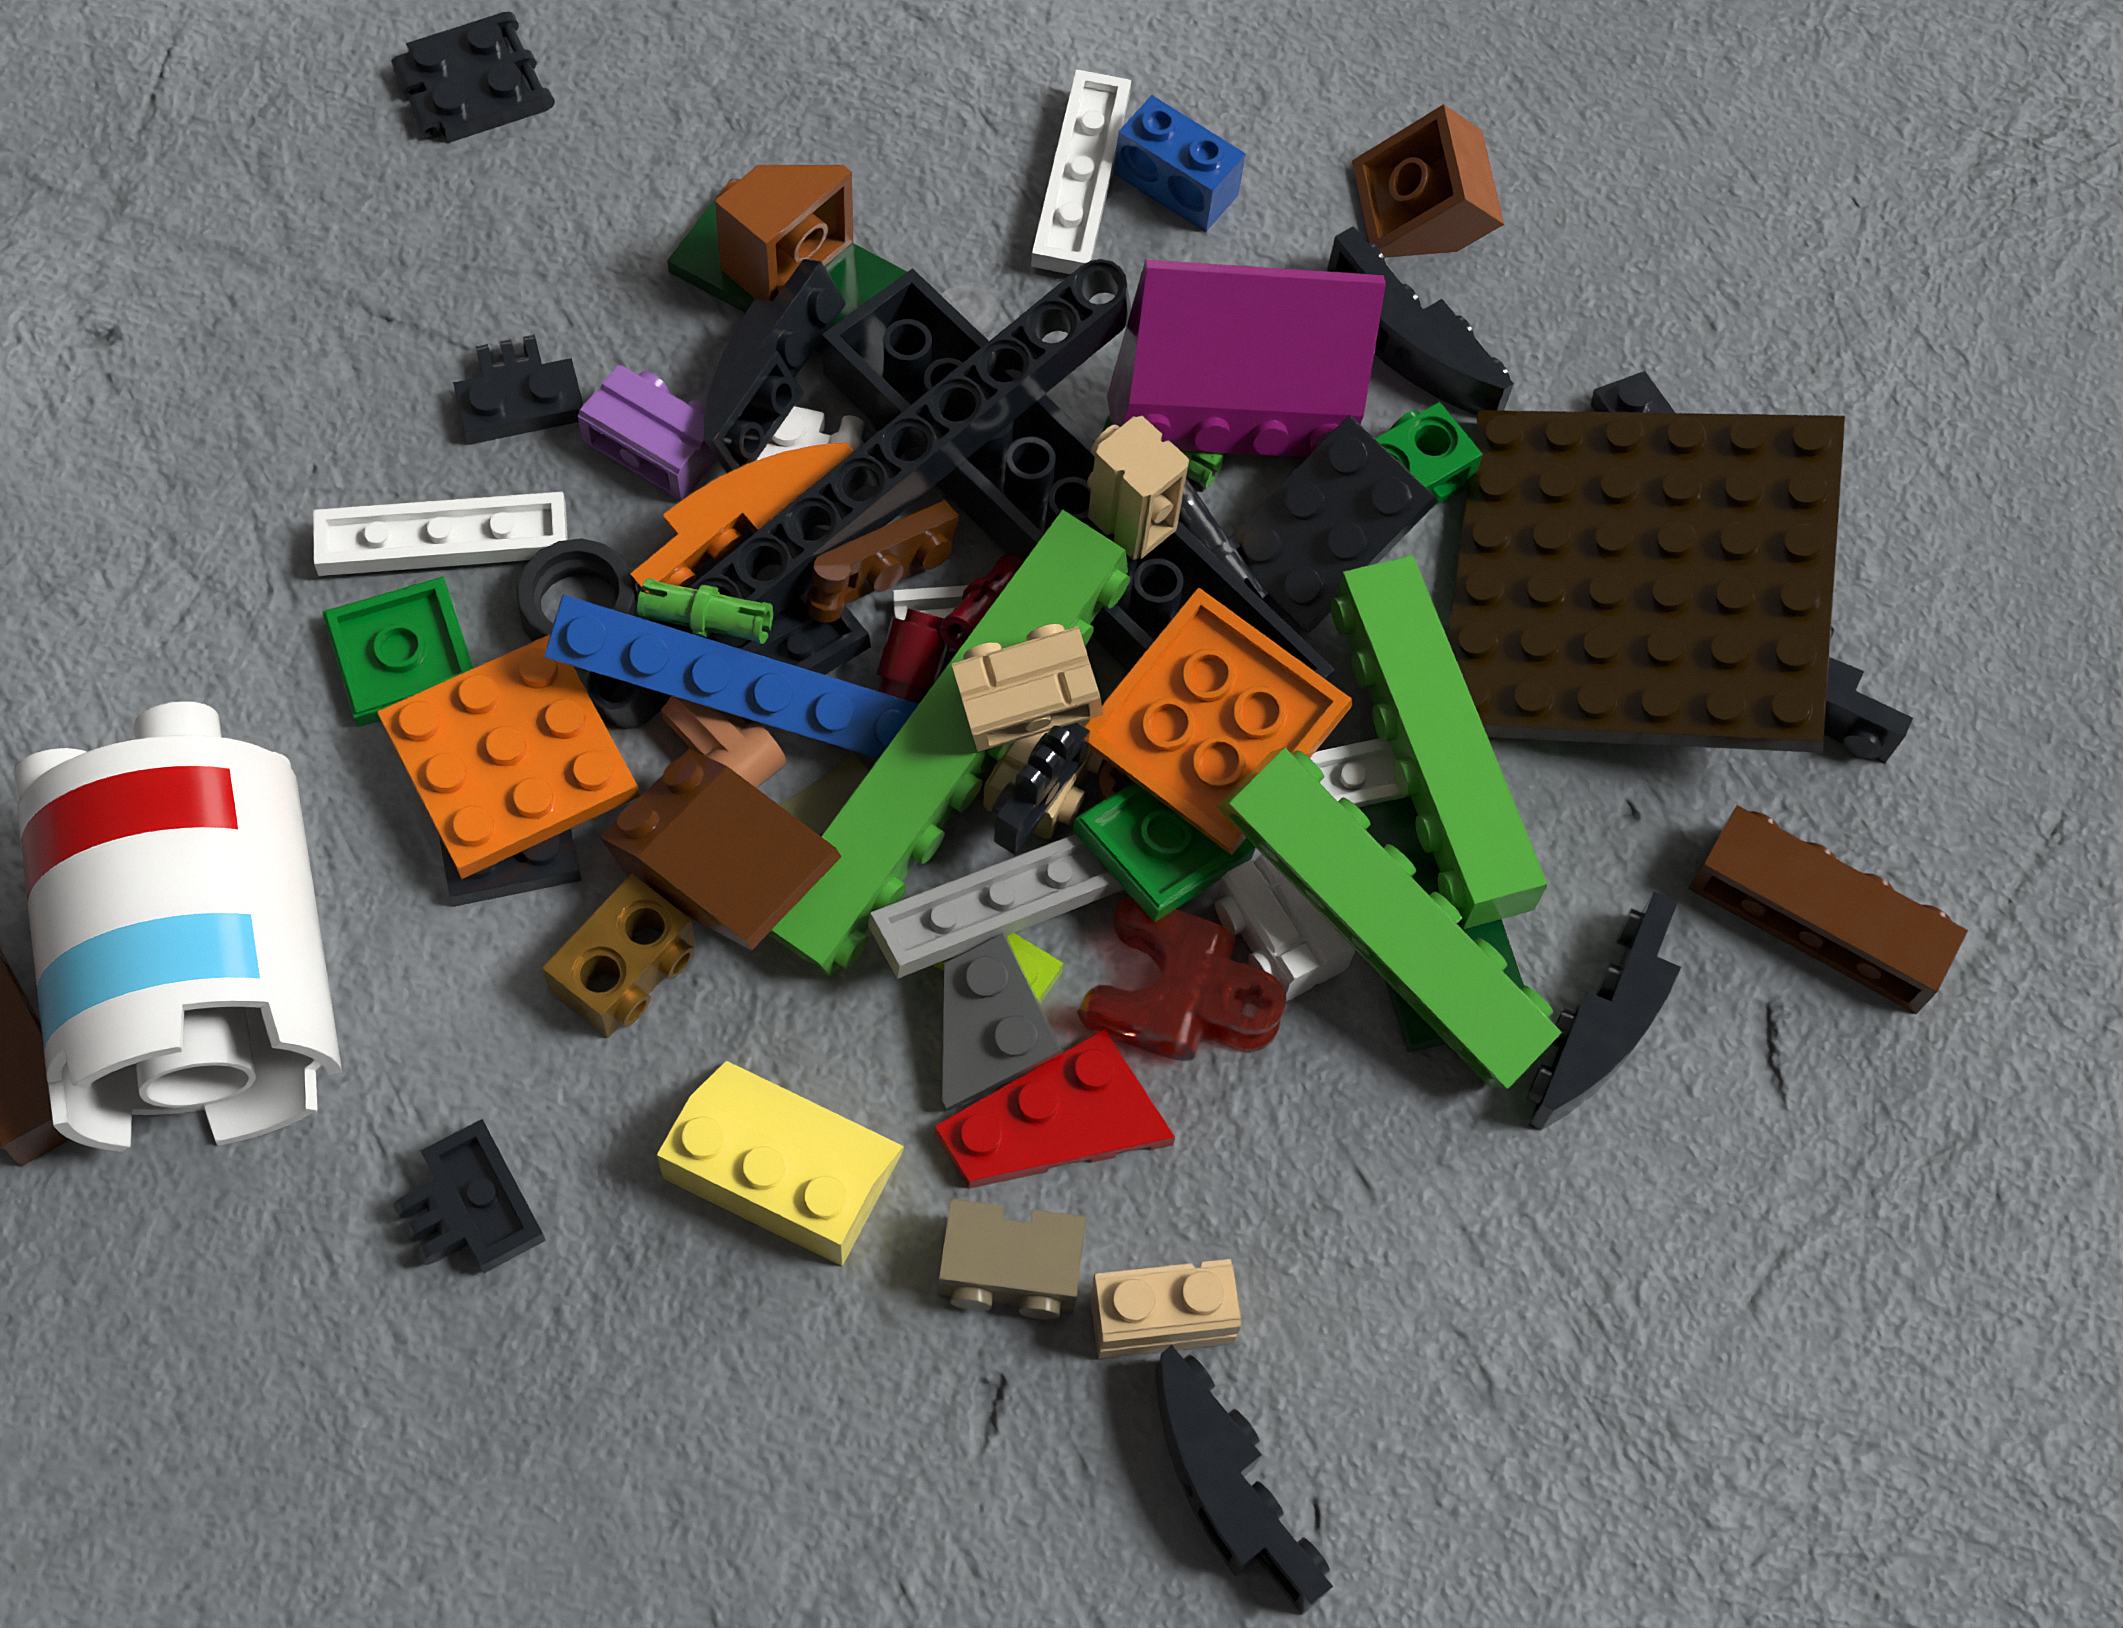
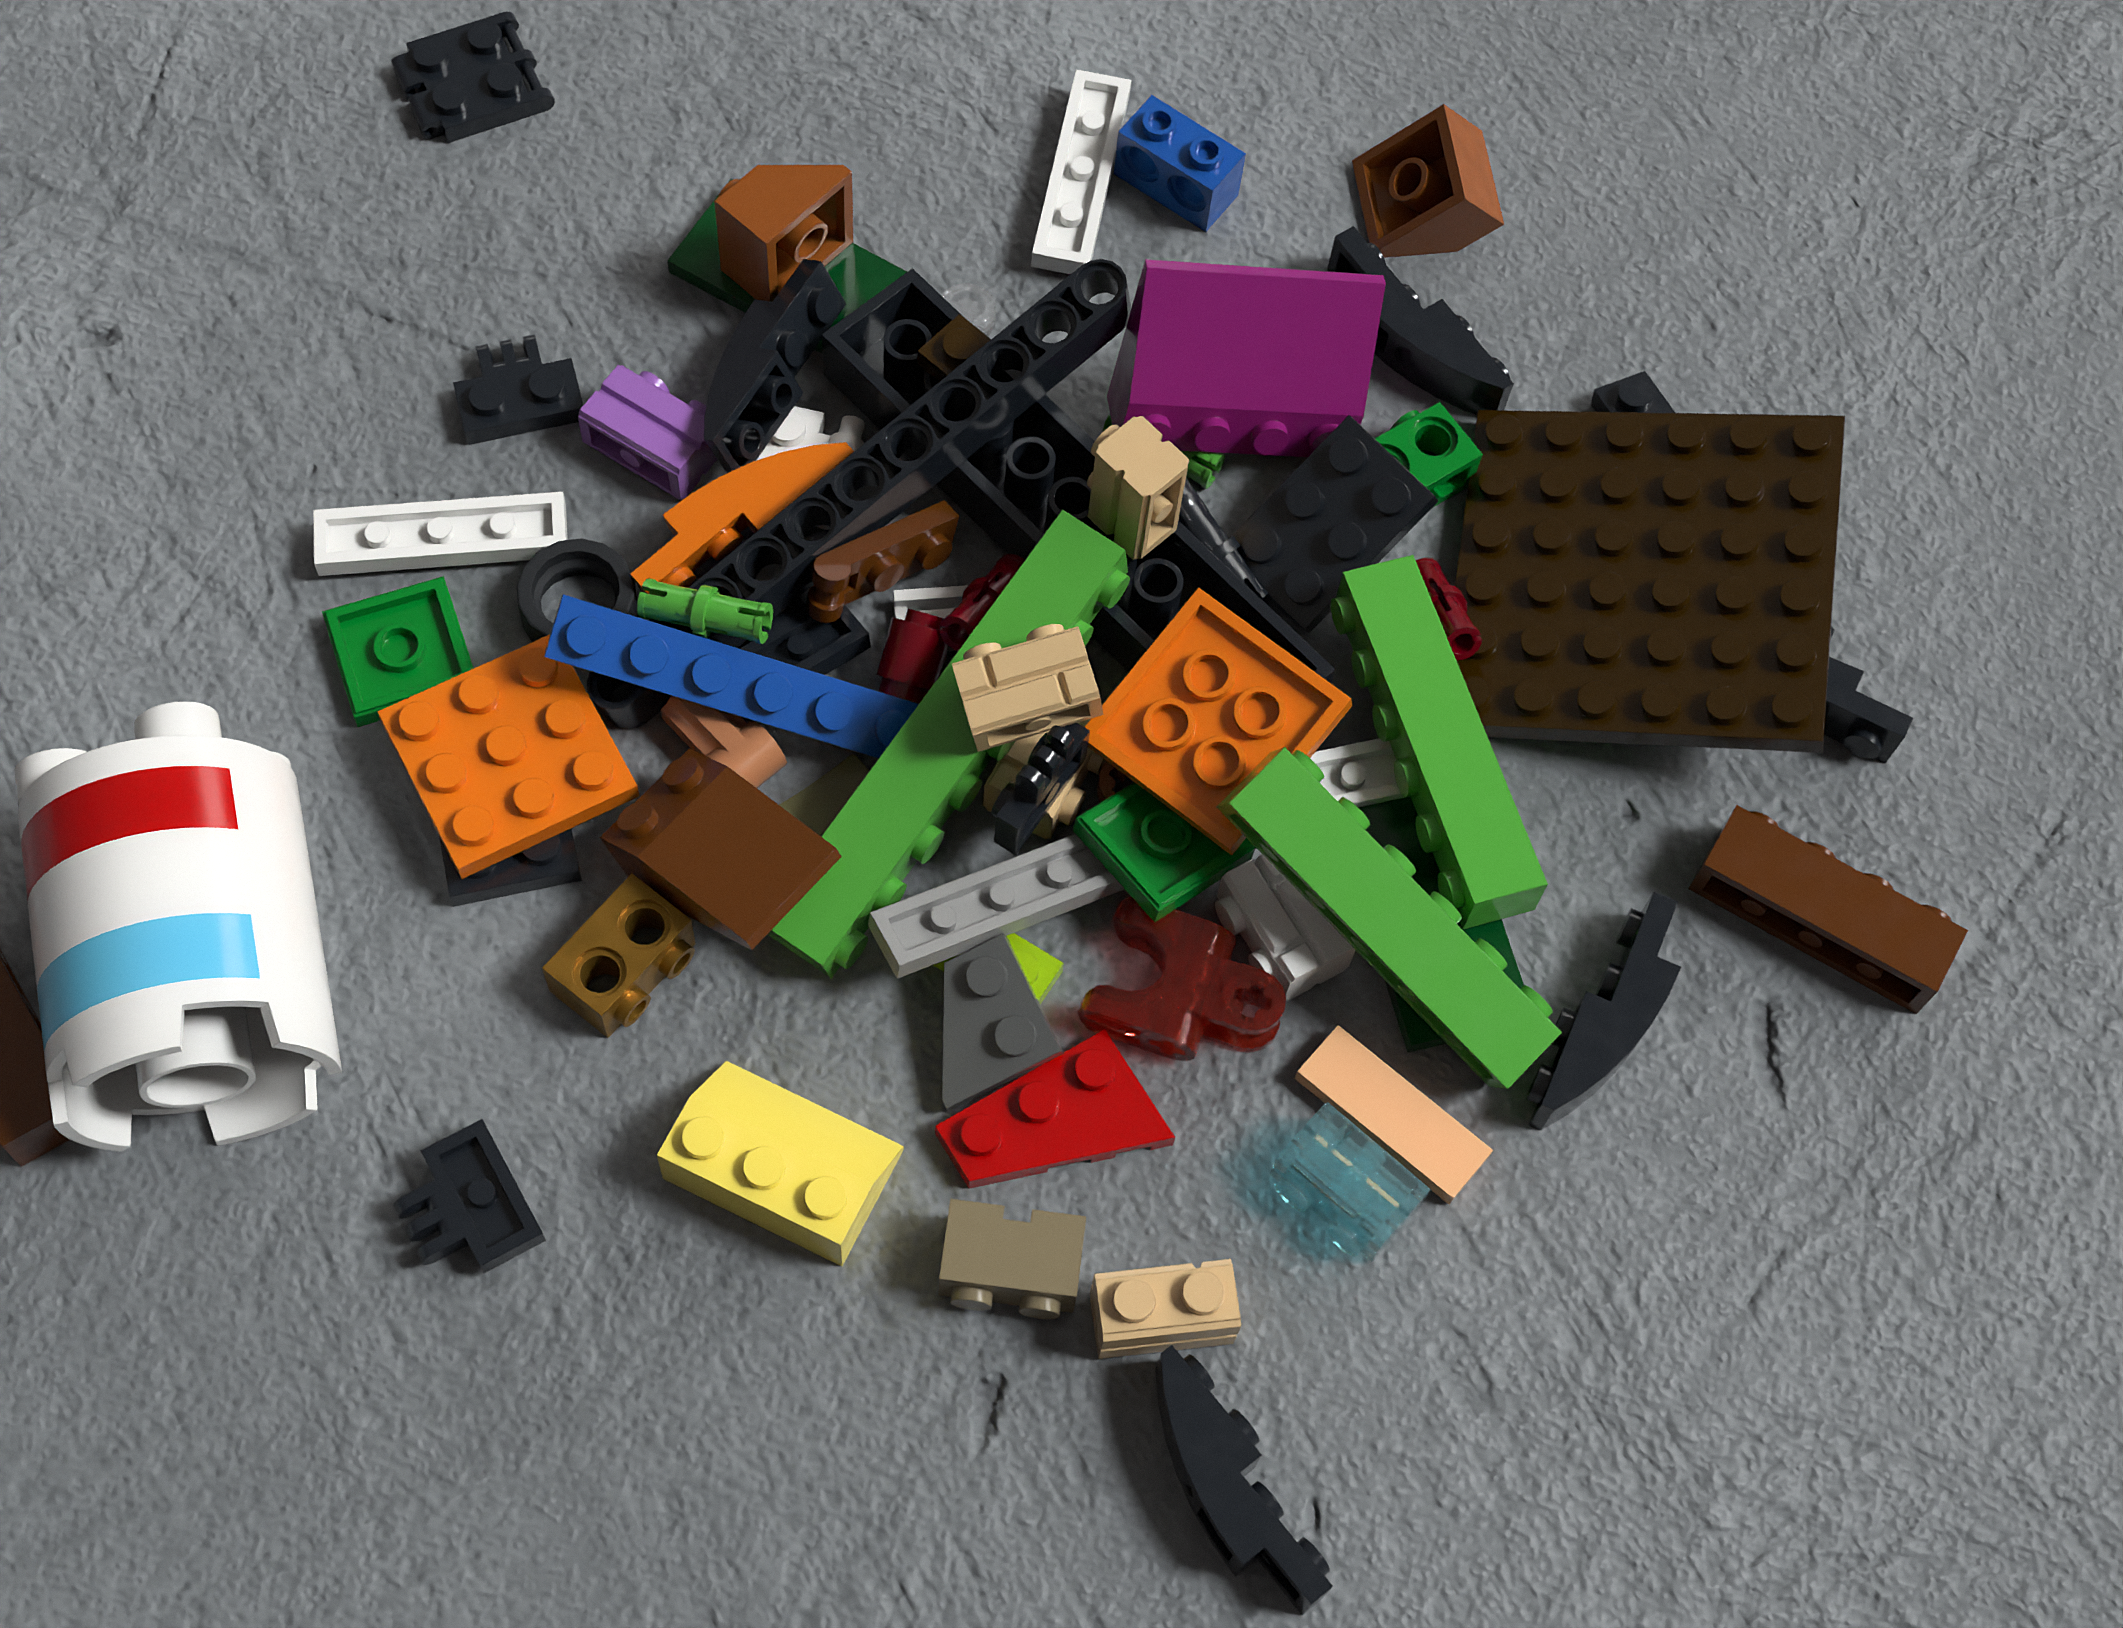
none -> dark brown plate [917,314,991,382]
none -> clear light blue brick [1270,1102,1431,1262]
none -> light nougat tile [1294,1025,1493,1204]
none -> dark red pin [1416,557,1482,660]

